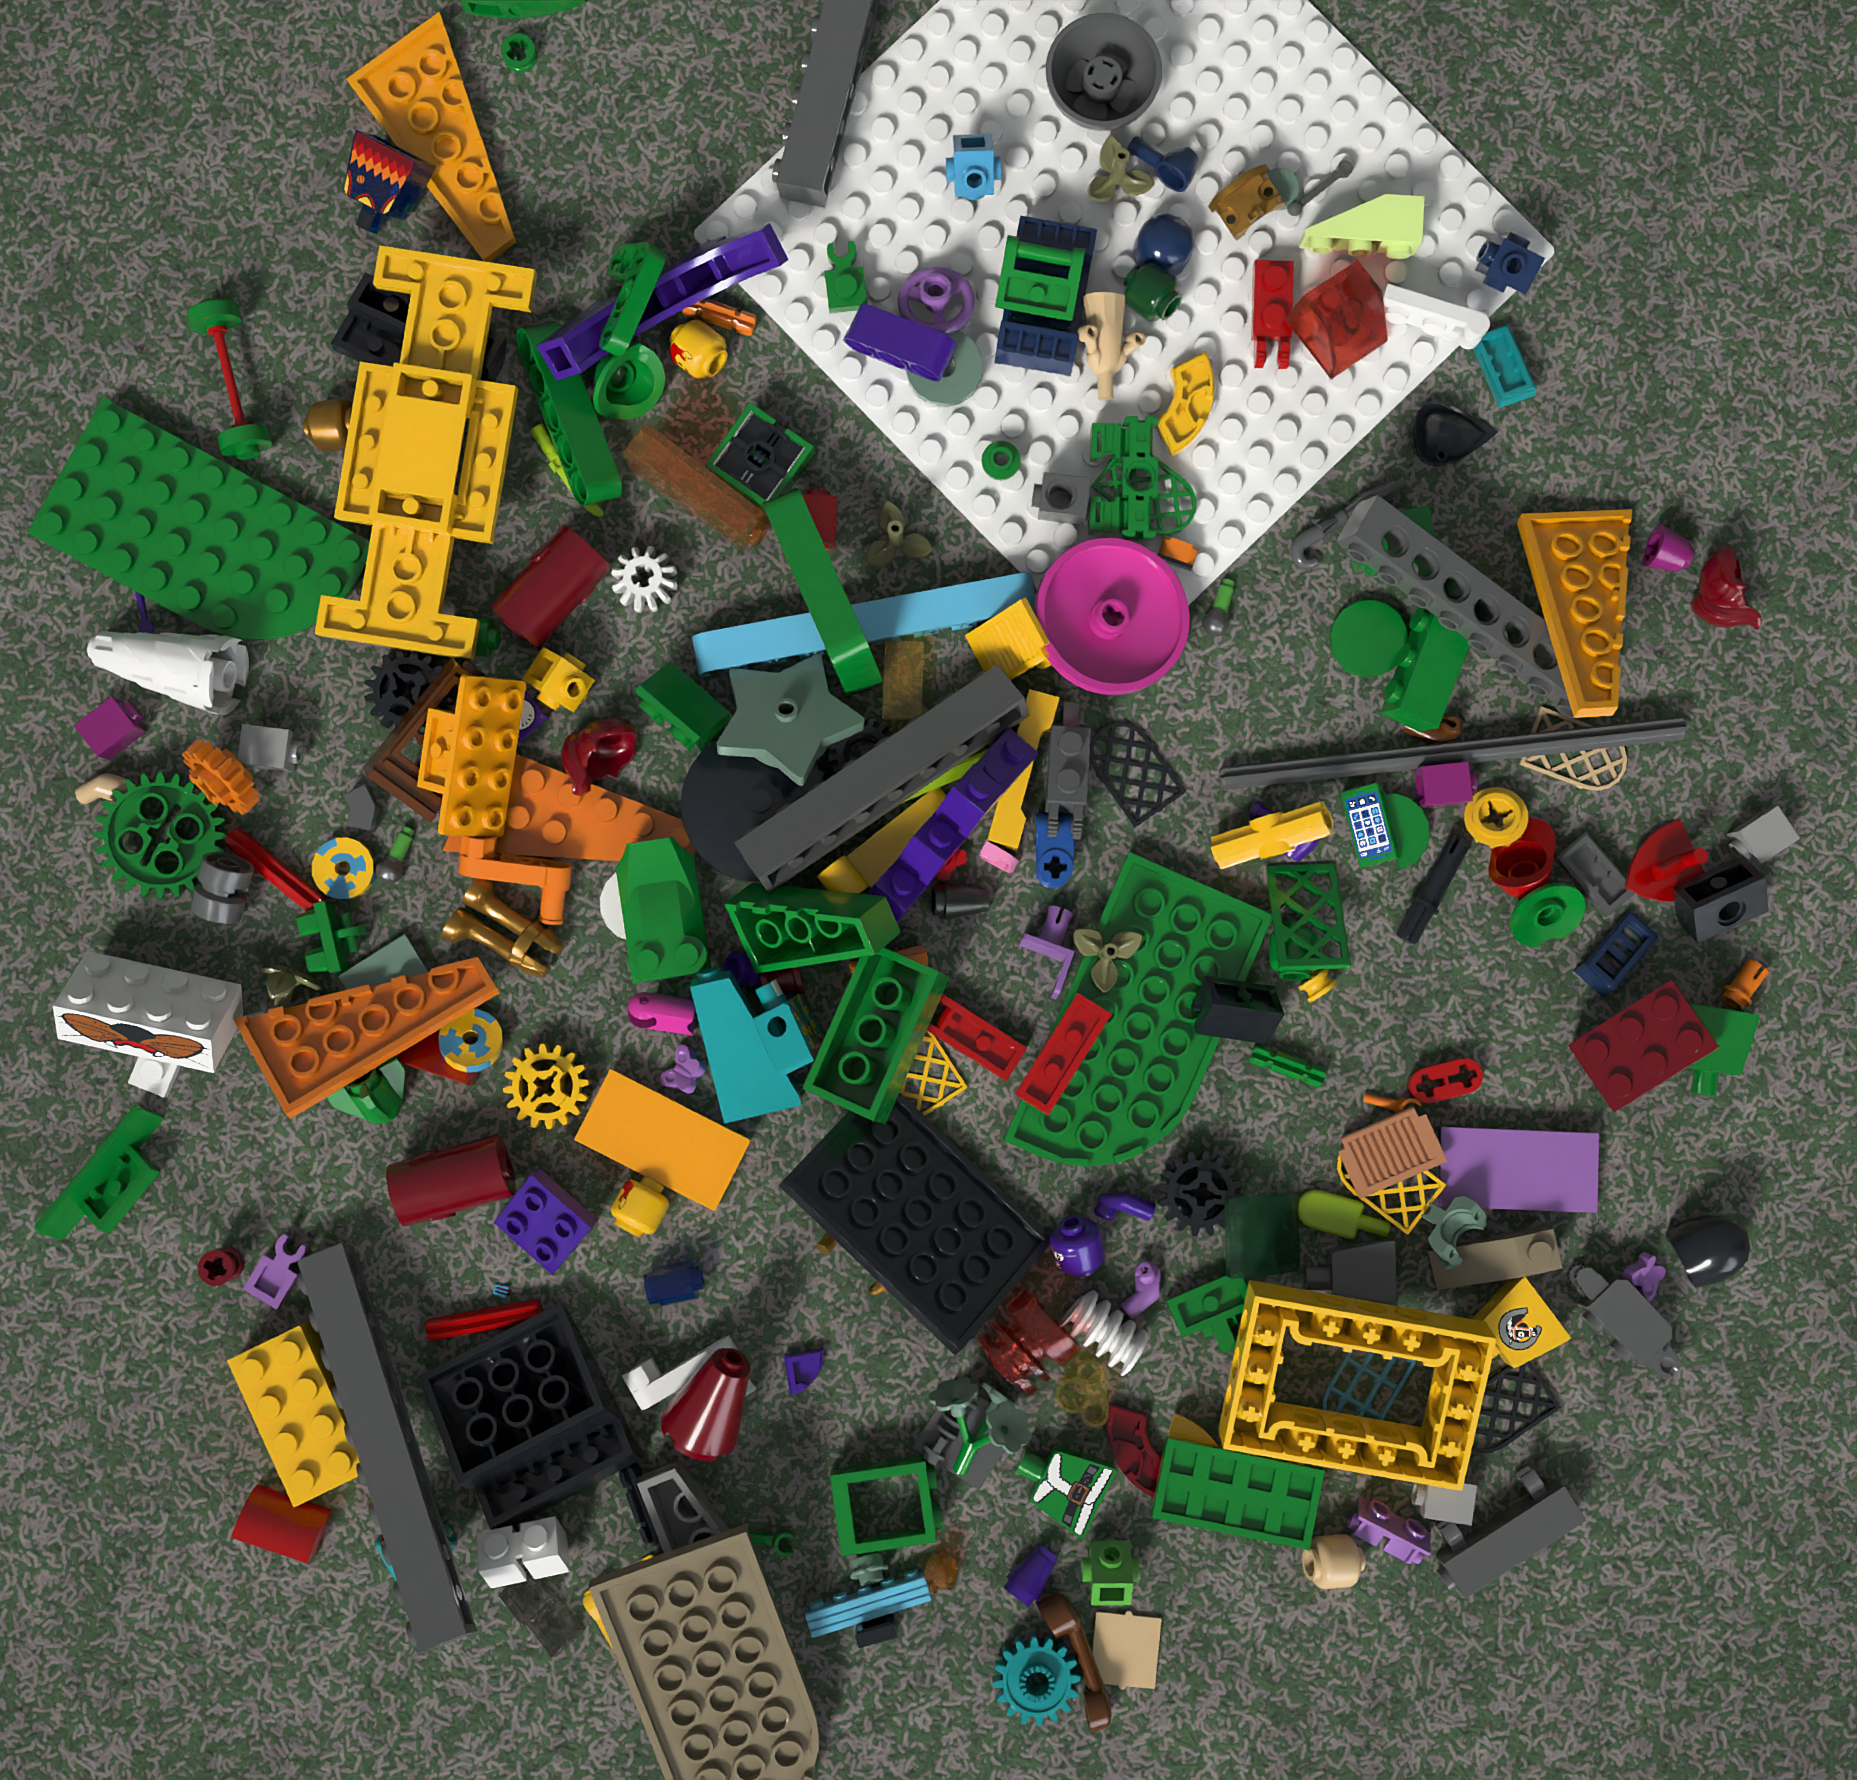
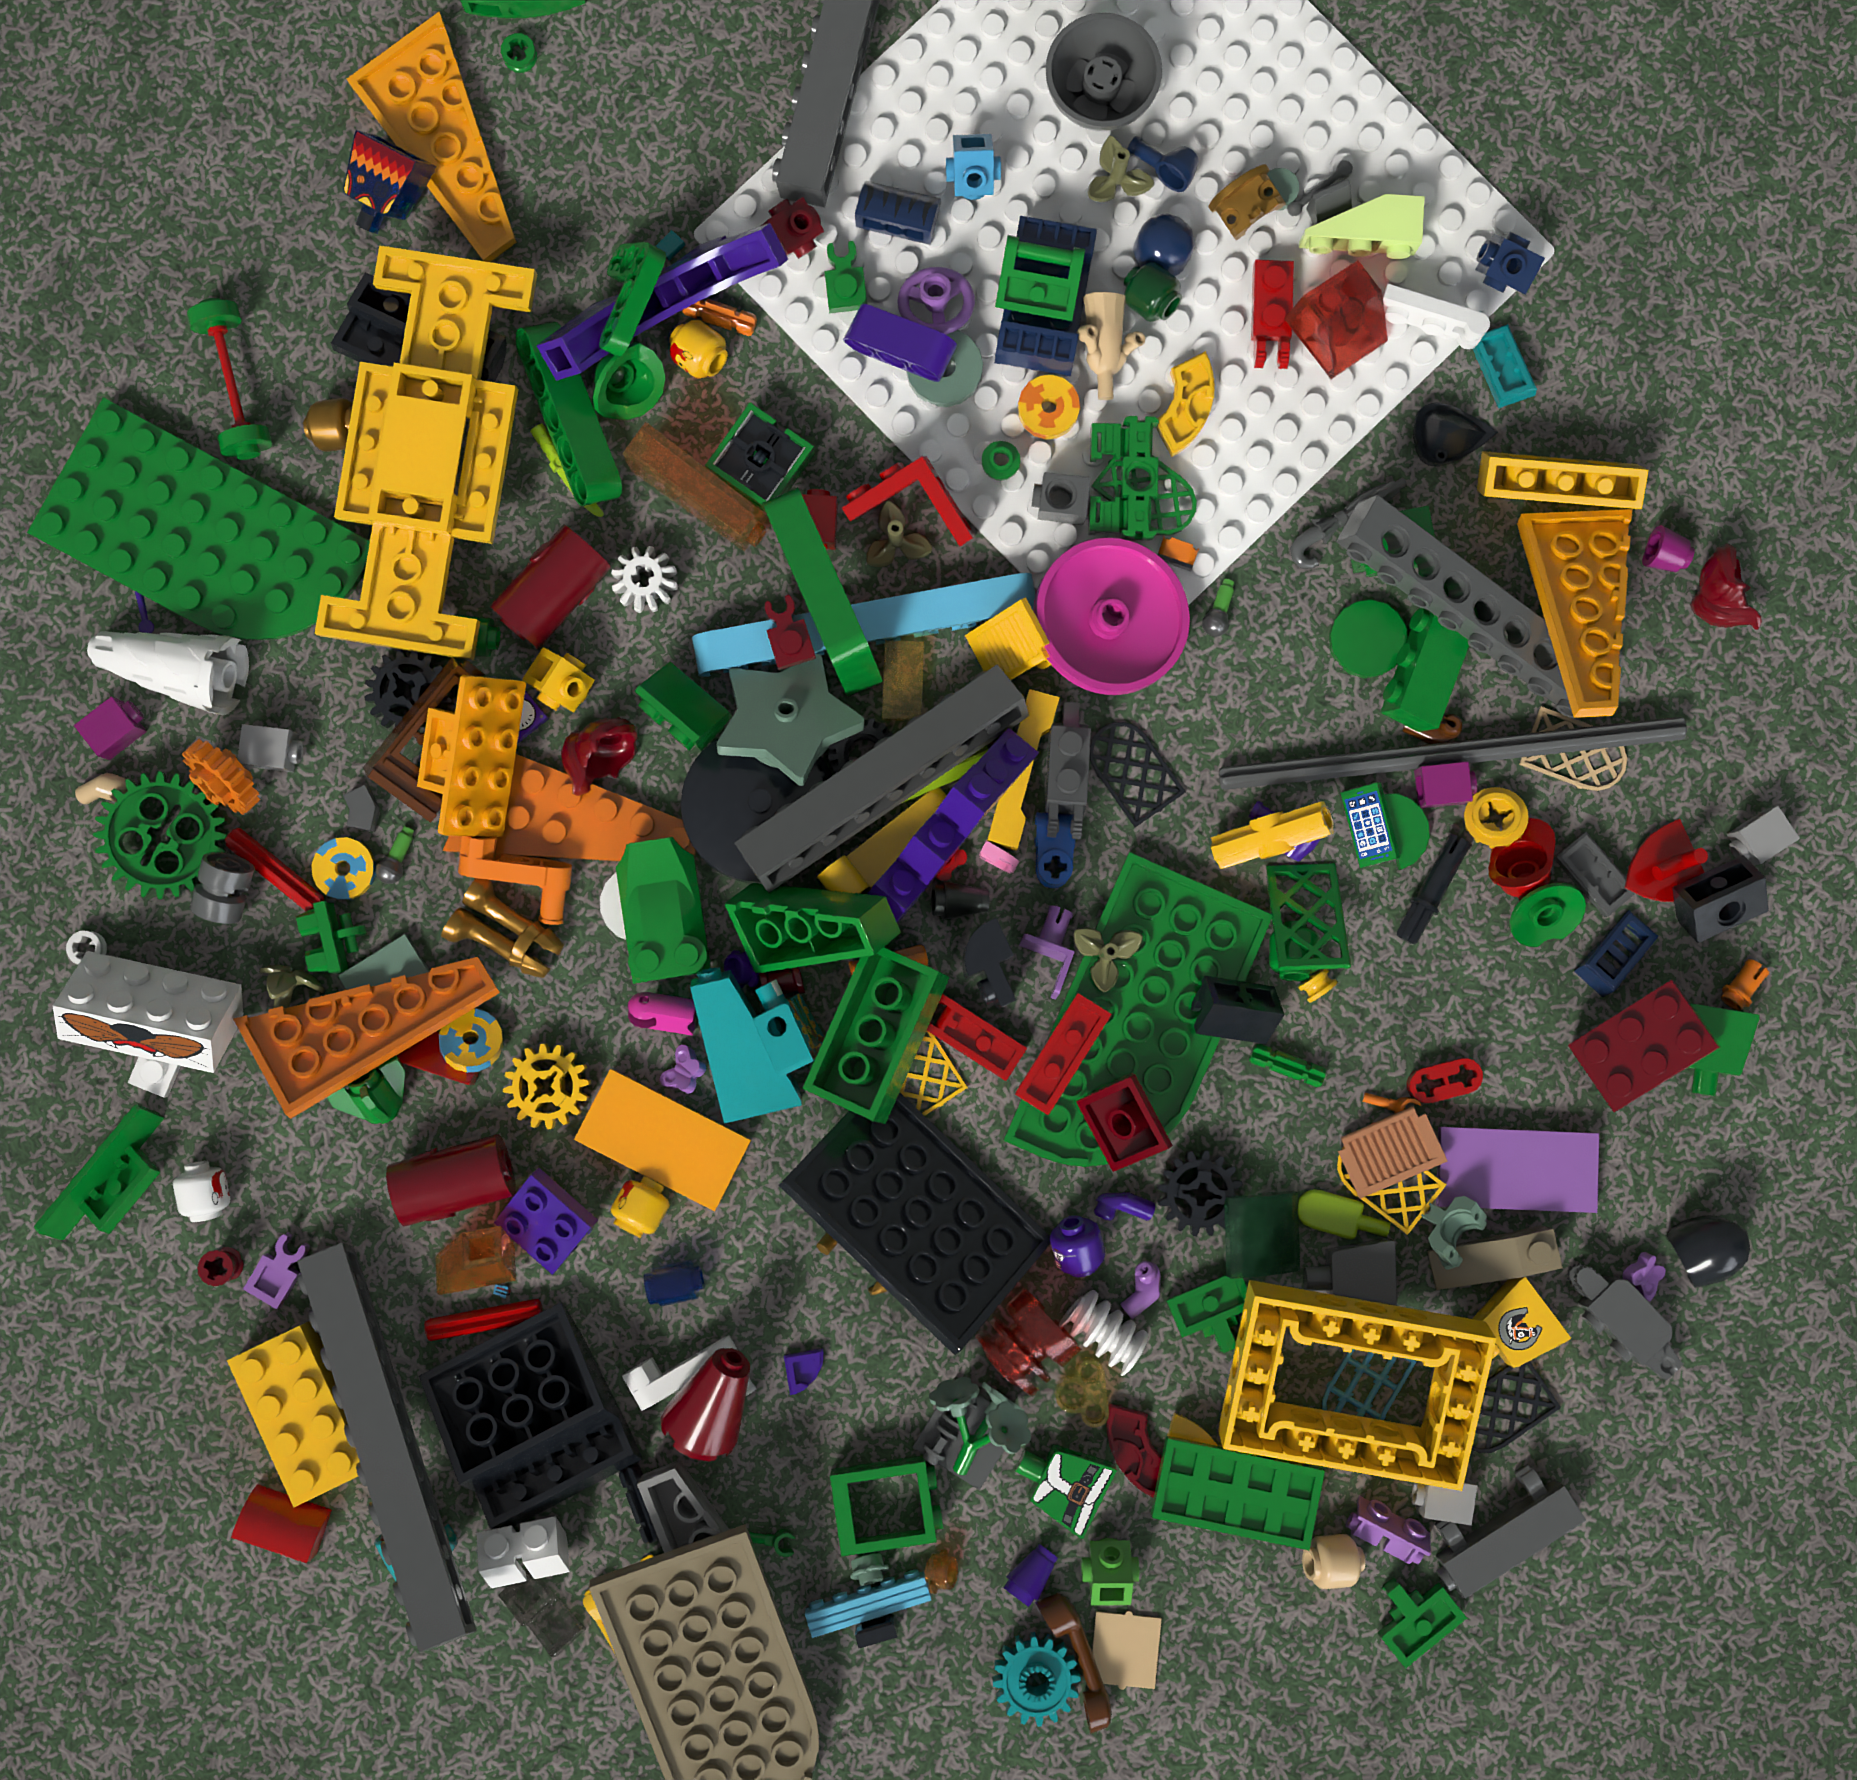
none -> white bush [66,931,107,964]
none -> white head [173,1161,230,1222]
none -> clear orange slope [436,1225,516,1295]
none -> teal piece [656,230,686,261]
none -> dark red brick [761,197,824,259]
none -> dark red plate [765,595,816,670]
none -> red bracket [842,456,976,547]
none -> dark blue brick [855,181,941,245]
none -> black brick [962,918,1016,1009]
none -> yellow piece [1018,375,1080,440]
none -> dark red slope [1076,1073,1173,1172]
none -> dark grey slope [1306,179,1352,225]
none -> green hinge [1377,1577,1467,1669]
none -> yellow brick [1477,451,1649,509]

